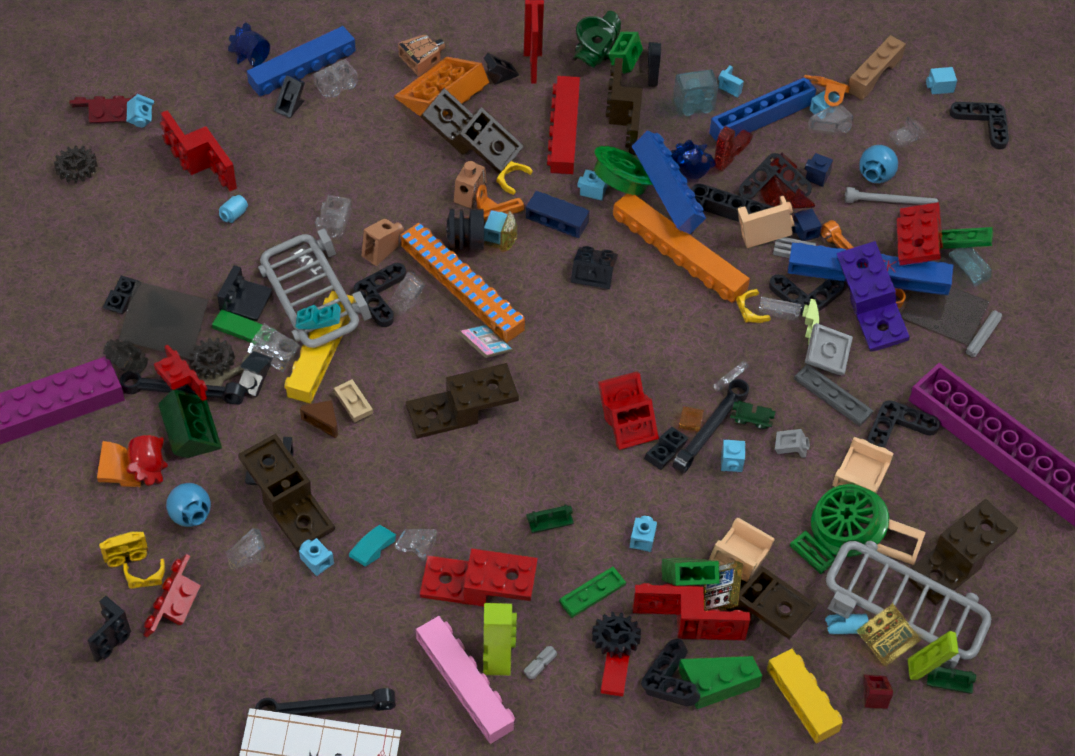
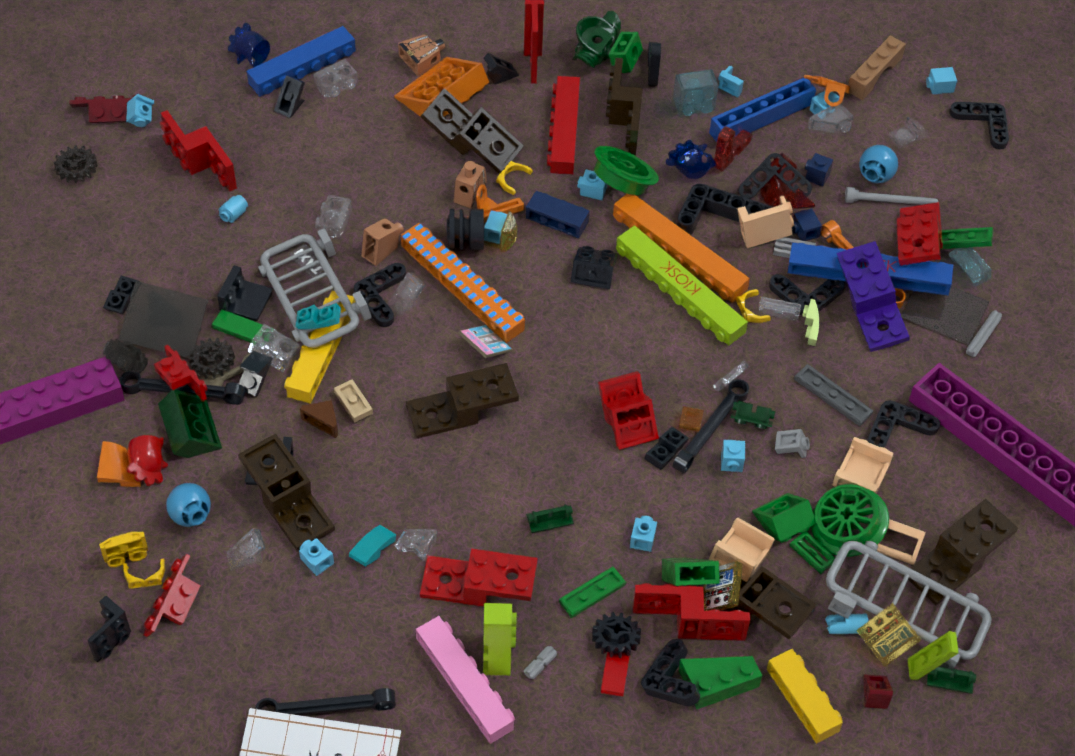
blue brick [632,130,706,234] -> none
light grey tile [805,323,853,376] -> none
none -> lime brick [616,225,748,346]
none -> green slope [752,493,816,542]

